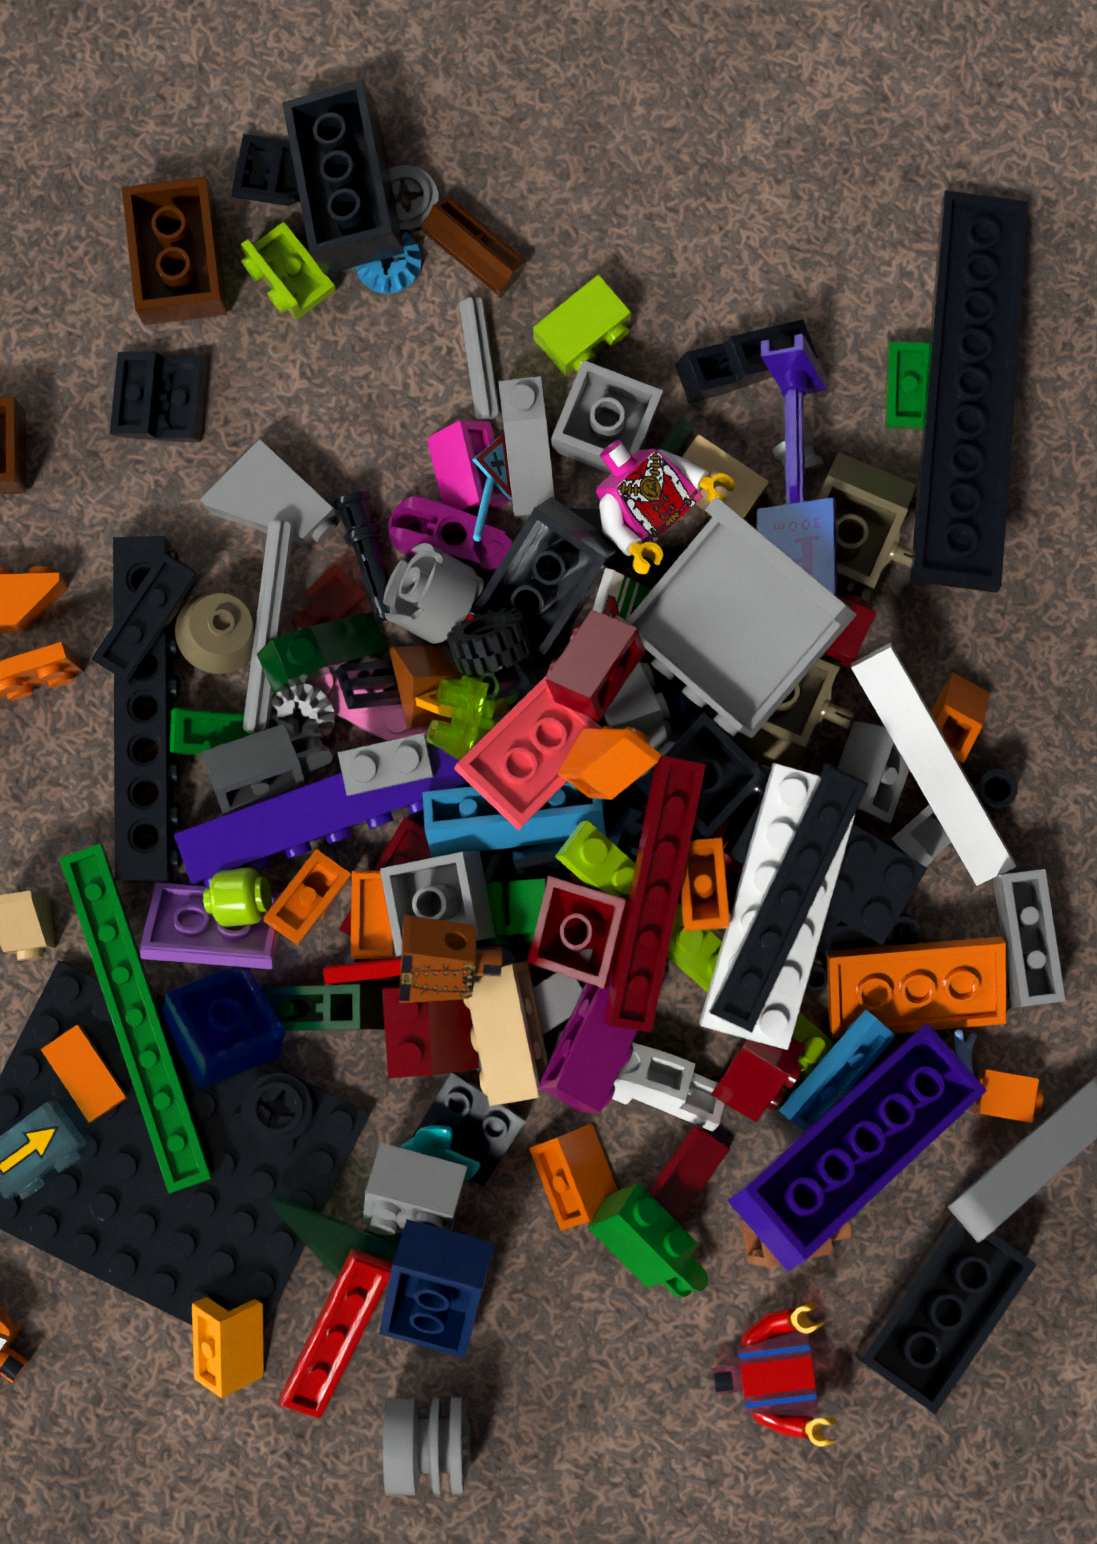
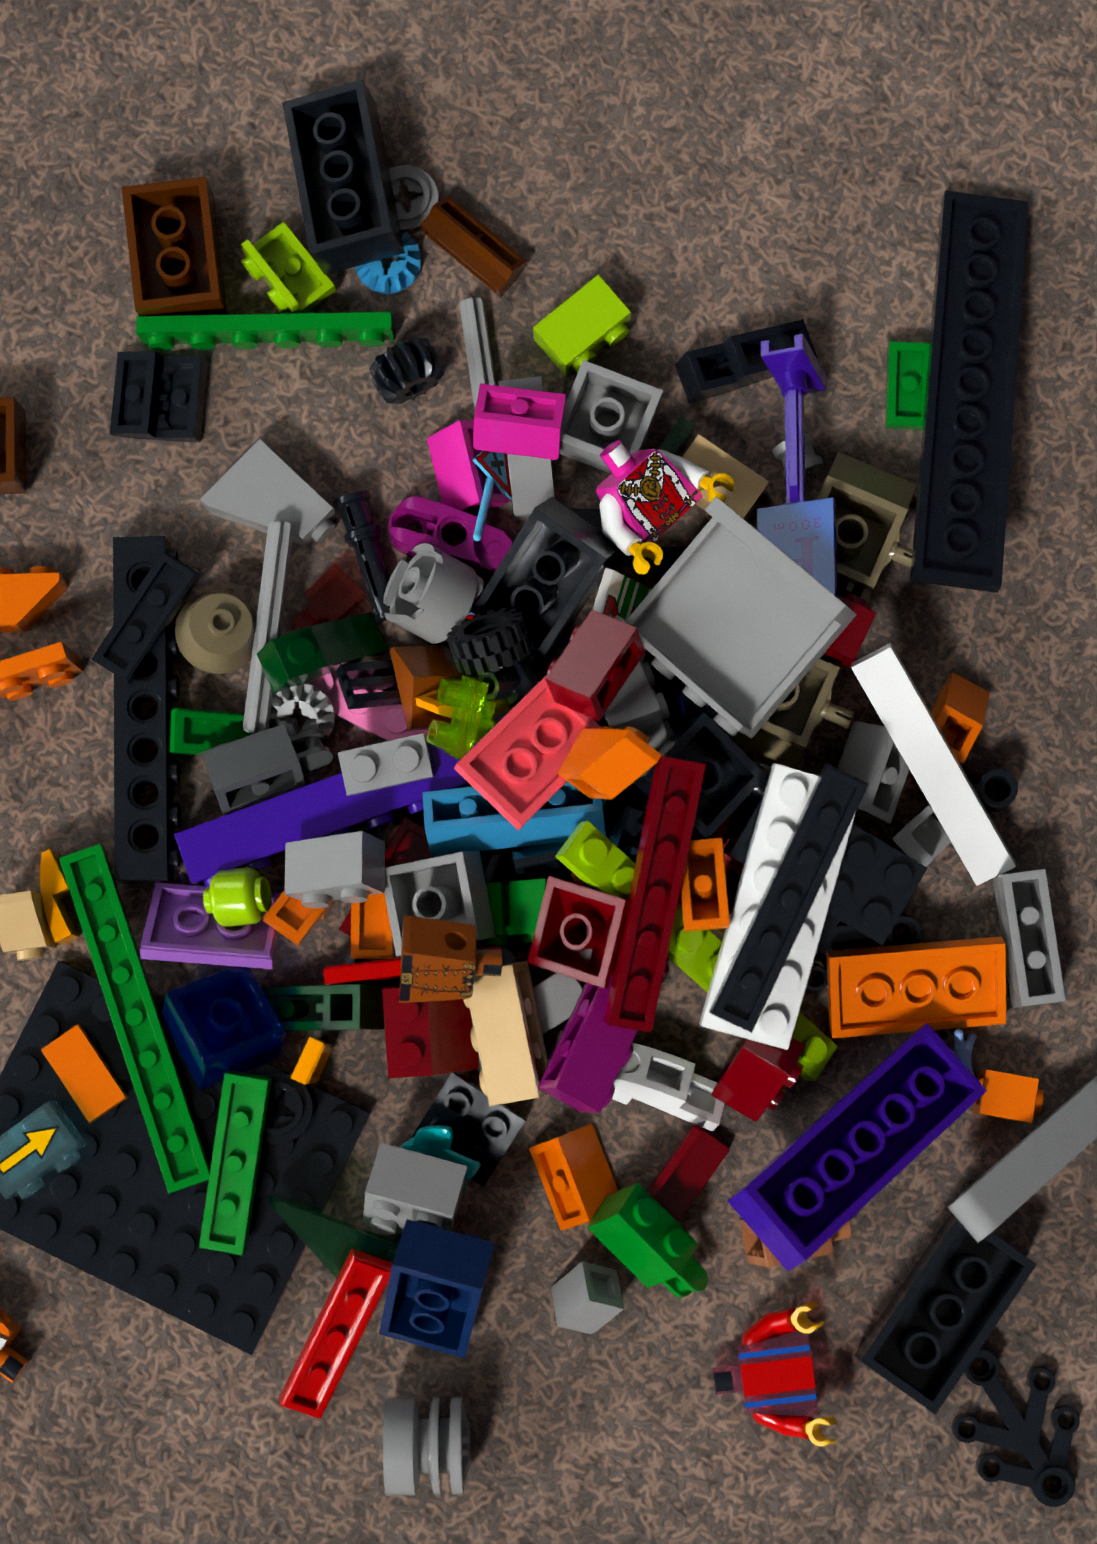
light orange panel [192,1297,264,1398] -> none
black slope [231,134,300,206] -> none
dark azure plate [779,1009,896,1131] -> none
none -> light orange slope [40,849,80,945]
none -> green plate [136,312,394,351]
none -> green plate [199,1070,272,1255]
none -> light grey brick [285,831,385,908]
none -> light orange tile [291,1037,333,1085]
none -> black gear [369,337,445,404]
none -> dark pink panel [473,383,566,460]
none -> light grey panel [551,1261,624,1334]
none -> black plant [951,1348,1080,1507]

